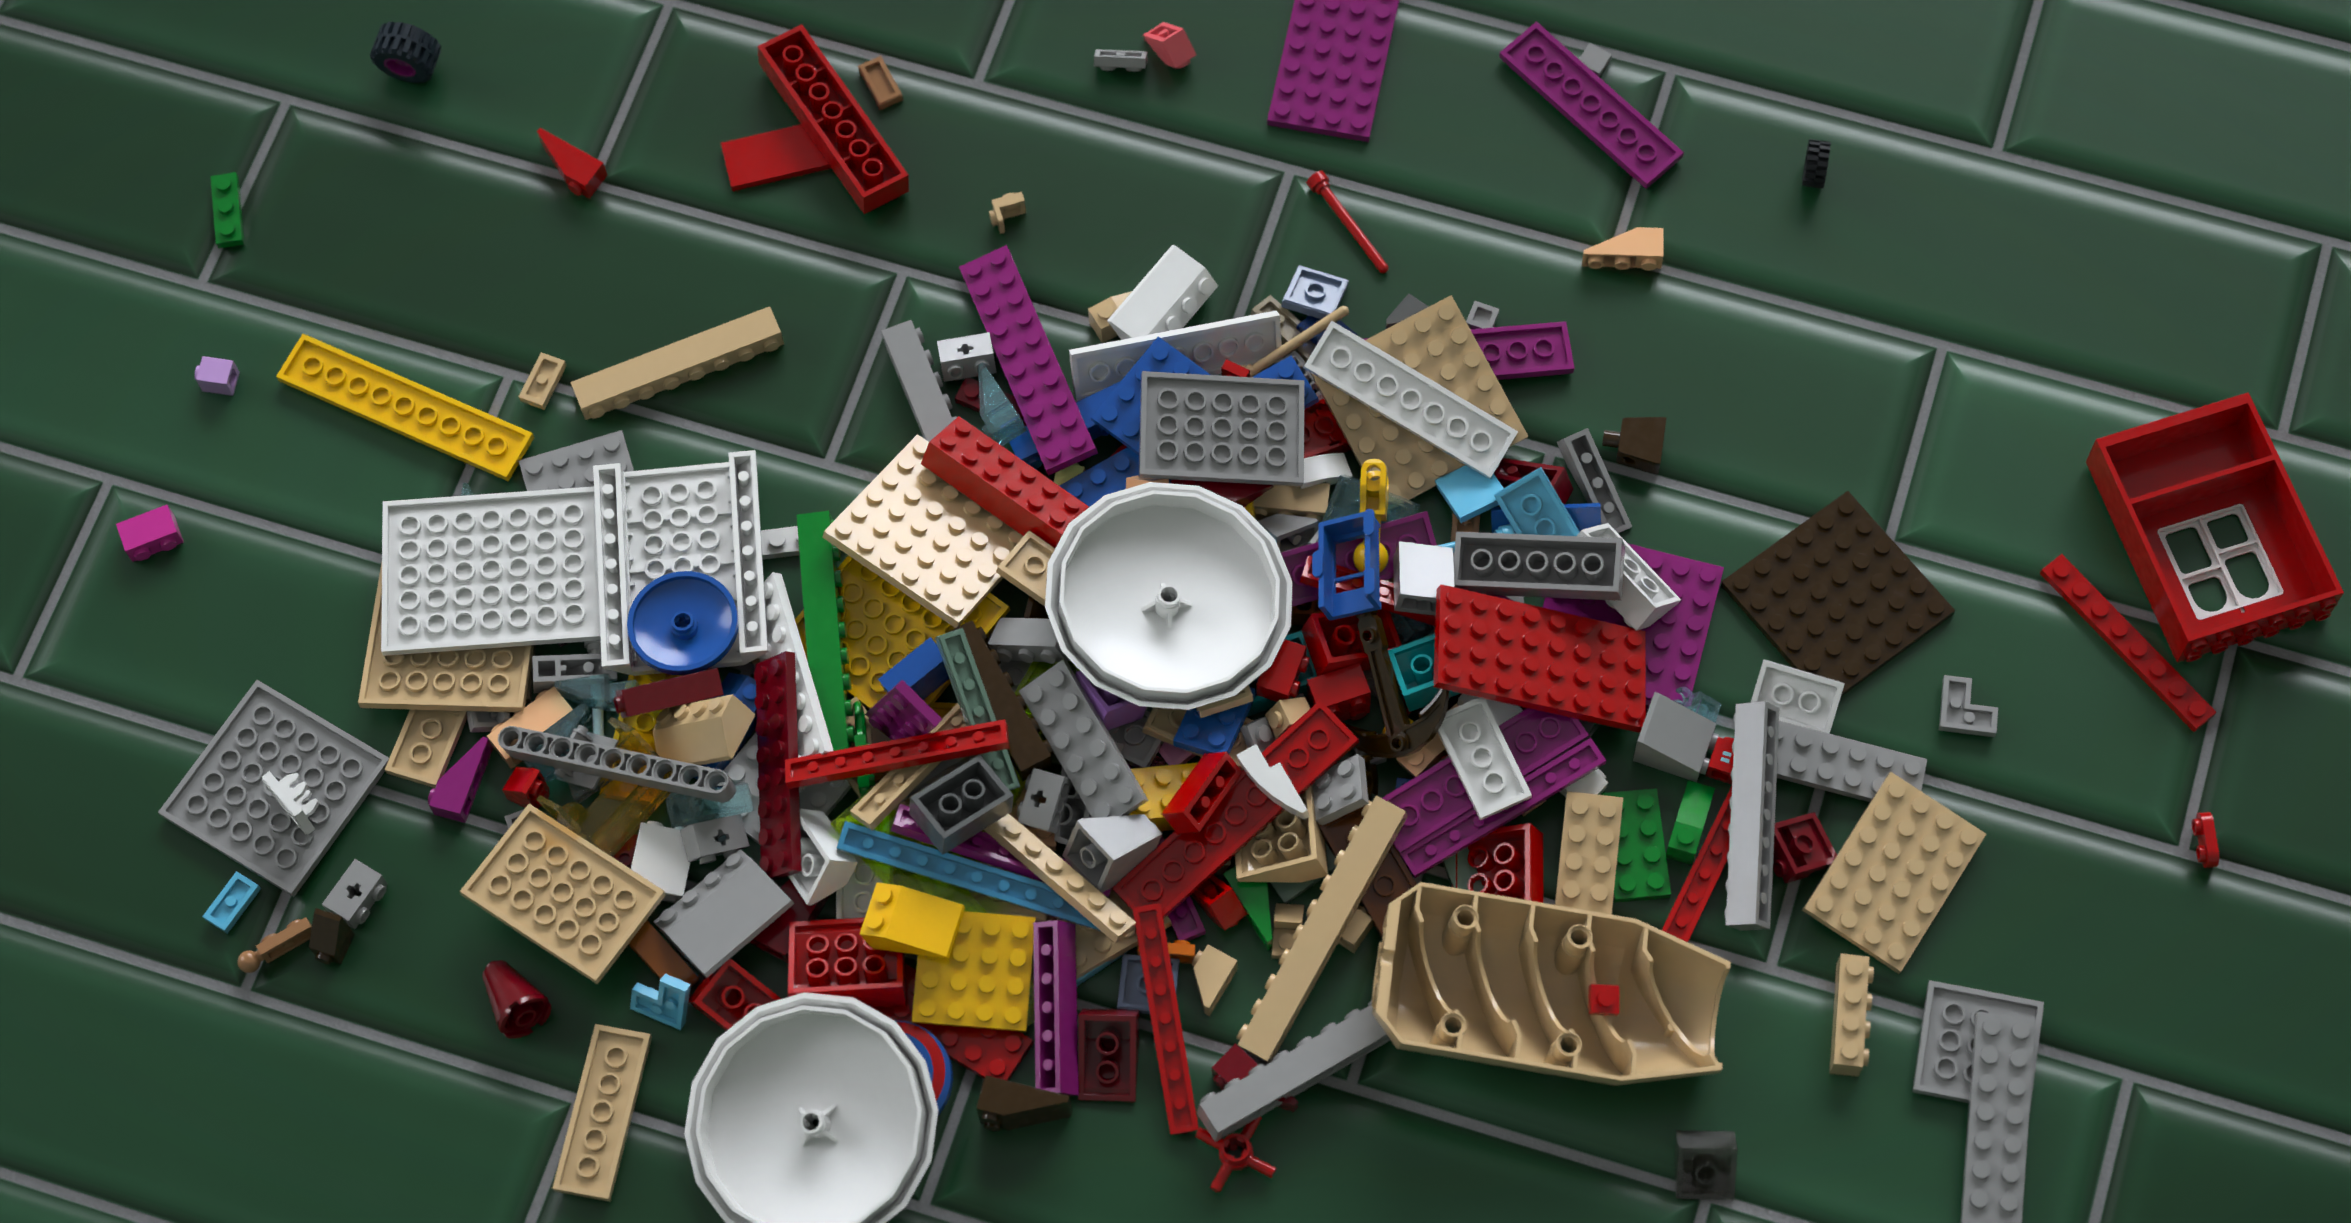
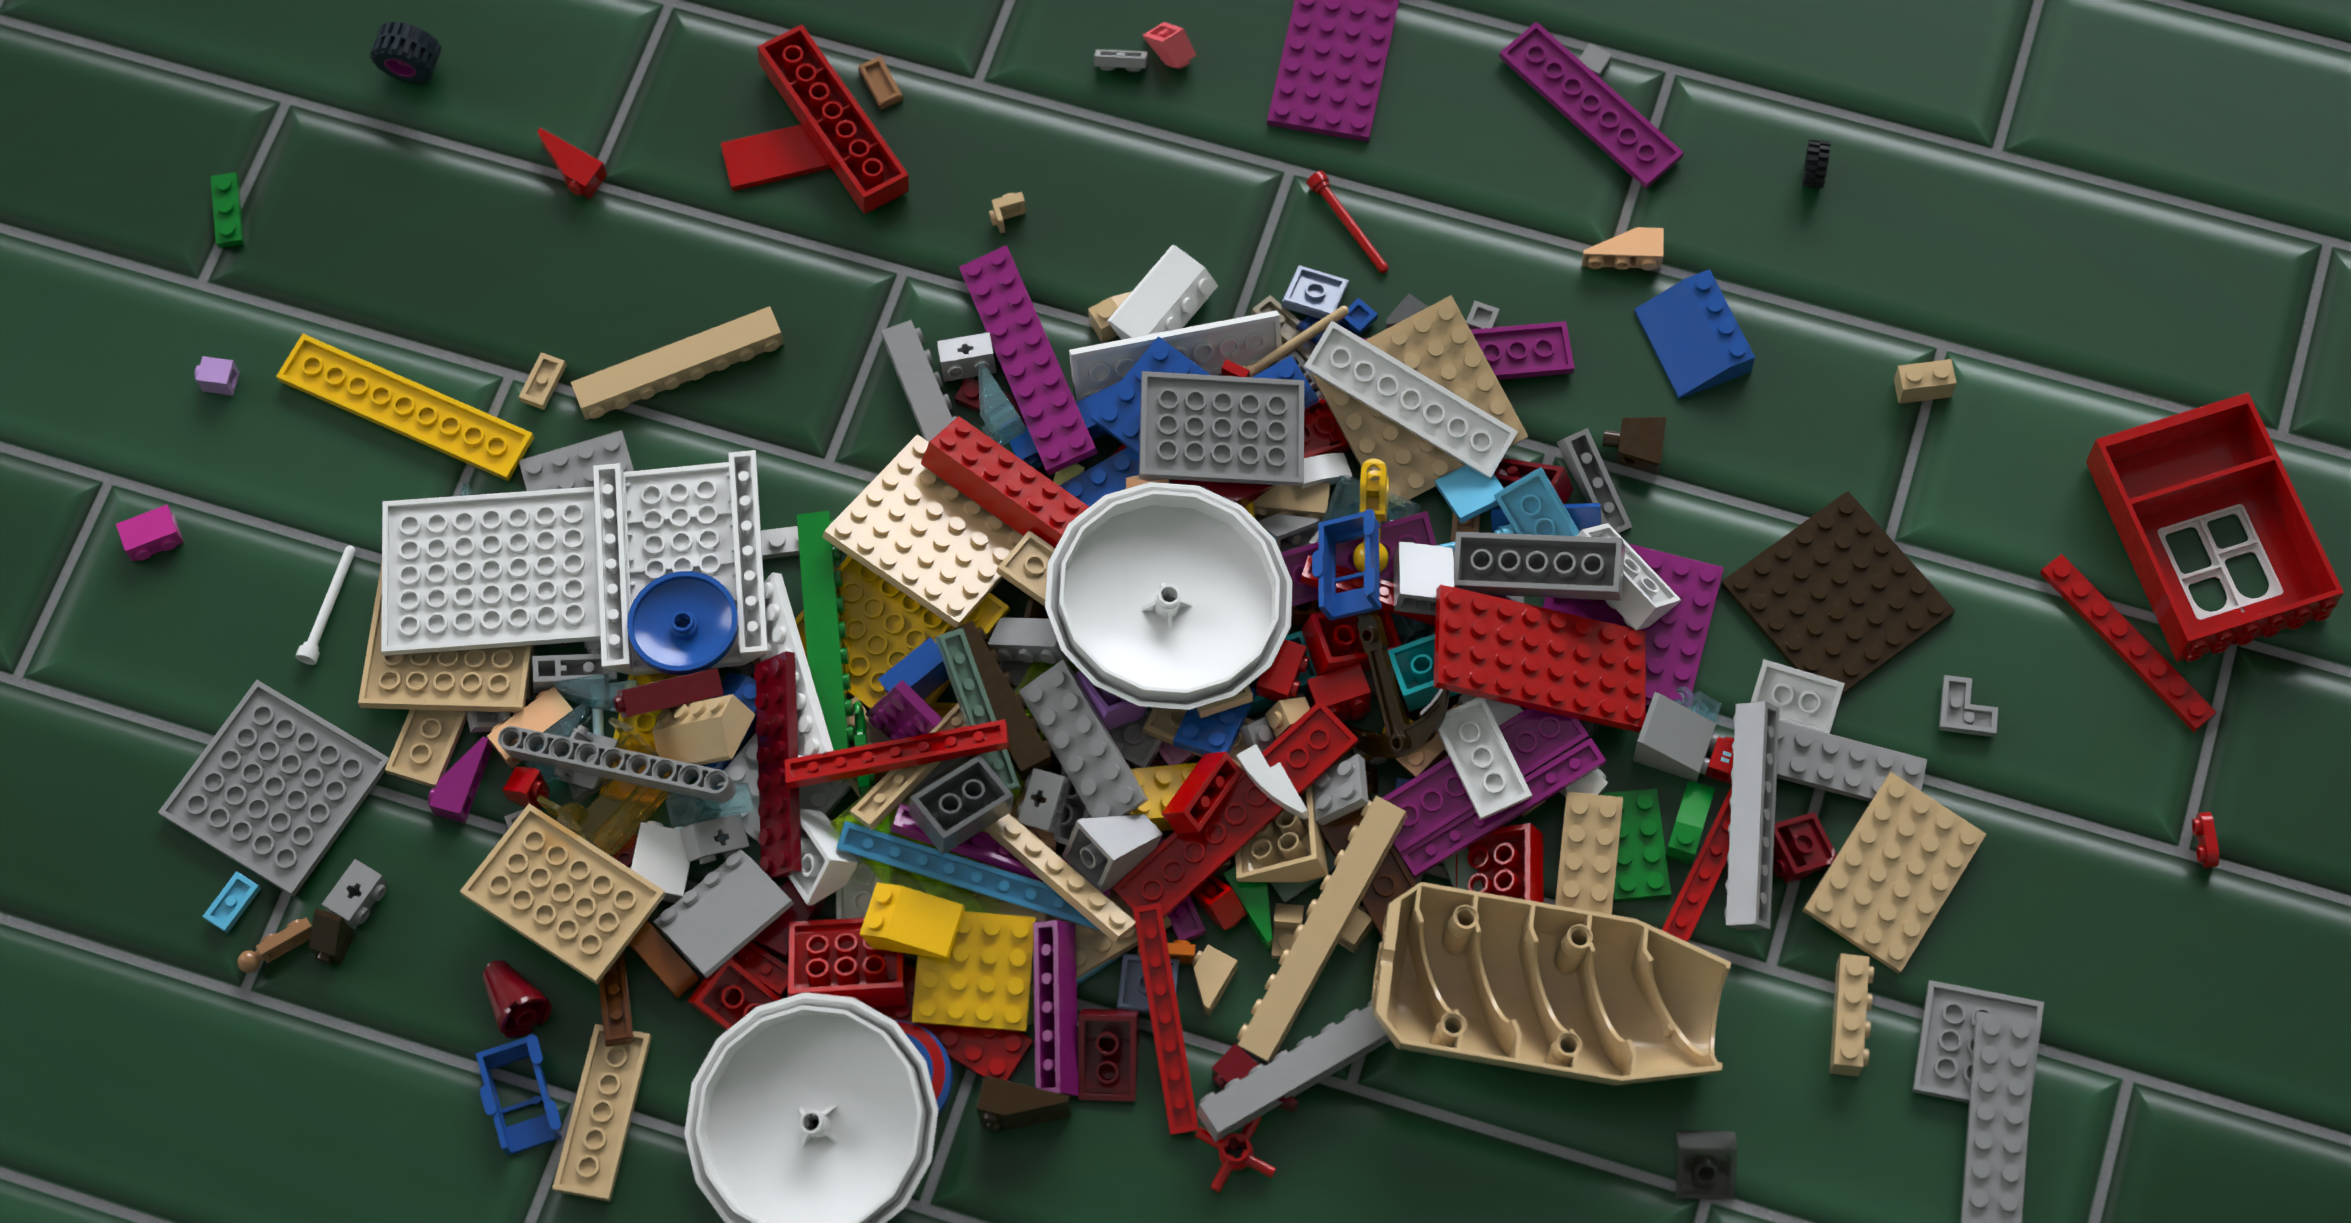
white piece [262,771,319,835] -> none
medium azure plate [630,974,691,1030] -> none
red plate [1588,984,1620,1016] -> none
none -> white piece [295,545,356,665]
none -> blue piece [476,1034,562,1156]
none -> reddish brown tile [599,950,635,1047]
none -> red plate [731,941,788,998]
none -> blue plate [1341,298,1378,336]
none -> blue slope [1634,269,1755,399]
none -> tan brick [1894,359,1957,404]

